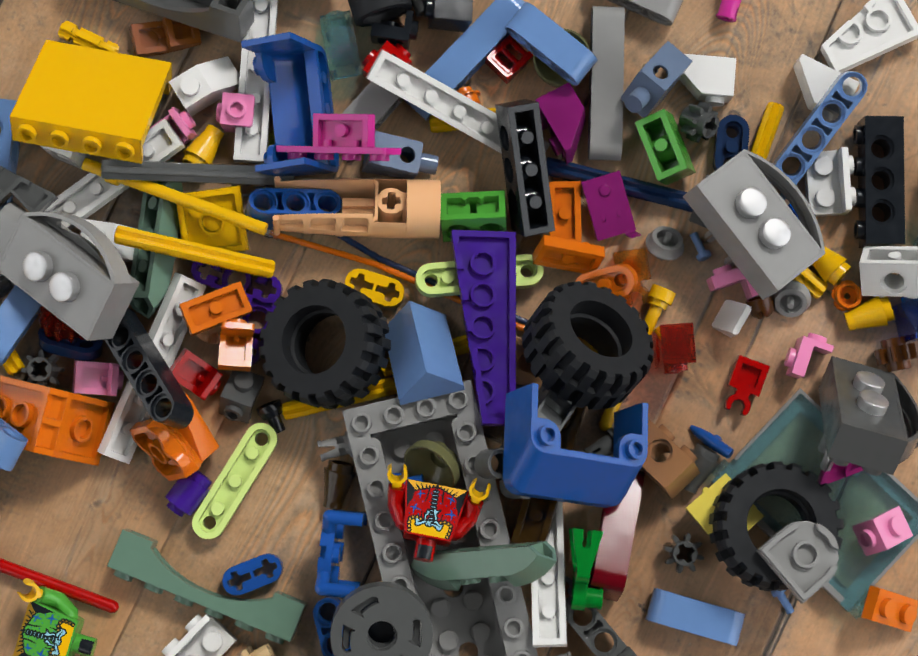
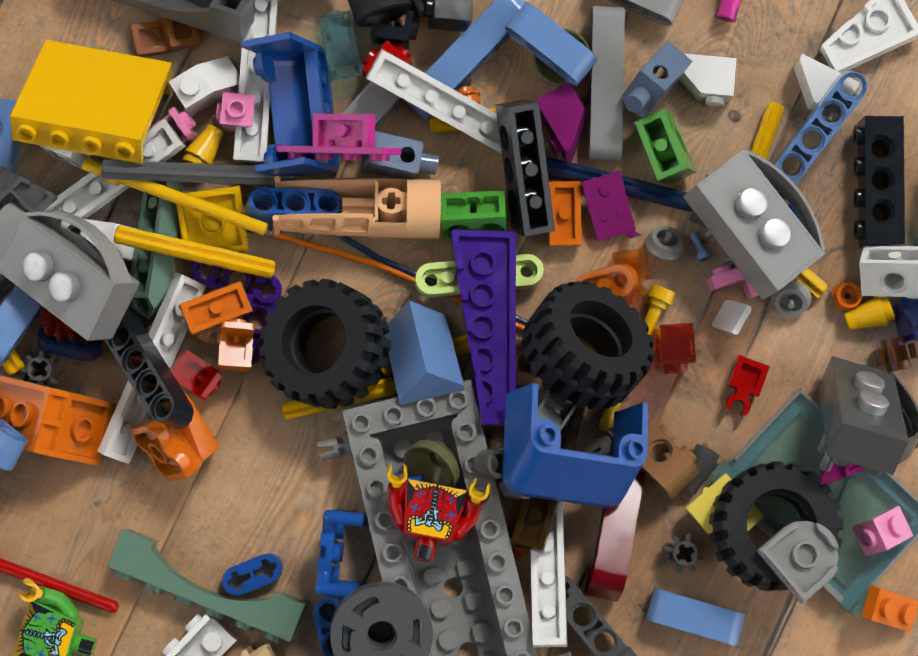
yellow axle [58,21,120,53] -> none
bright pink bracket [72,360,124,396] -> none
dark purple brick [165,470,212,517] -> none
yellowish green plate [192,423,278,539] -> none
dark grey bracket [218,370,265,423] -> none
black piece [256,399,285,433] -> none
dark brown cone [323,460,356,510] -> none
yellow beam [345,268,405,308] -> none
sand green brick [410,541,556,591] -> none
red slope [485,35,533,84] -> none
orange plate [532,235,605,274] -> none
green piece [568,528,604,611] -> none
dark grey gear [679,101,719,143] -> none
blue helmet [689,425,734,459] -> none
dark blue plate [713,115,749,171] -> none
reddish brown hinge [746,296,774,319] -> none
medium blue piece [771,590,794,614] -> none
bright pink bracket [784,333,834,379] -> none
white bracket [804,147,856,216] -> none
yellow cone [812,246,852,286] -> none

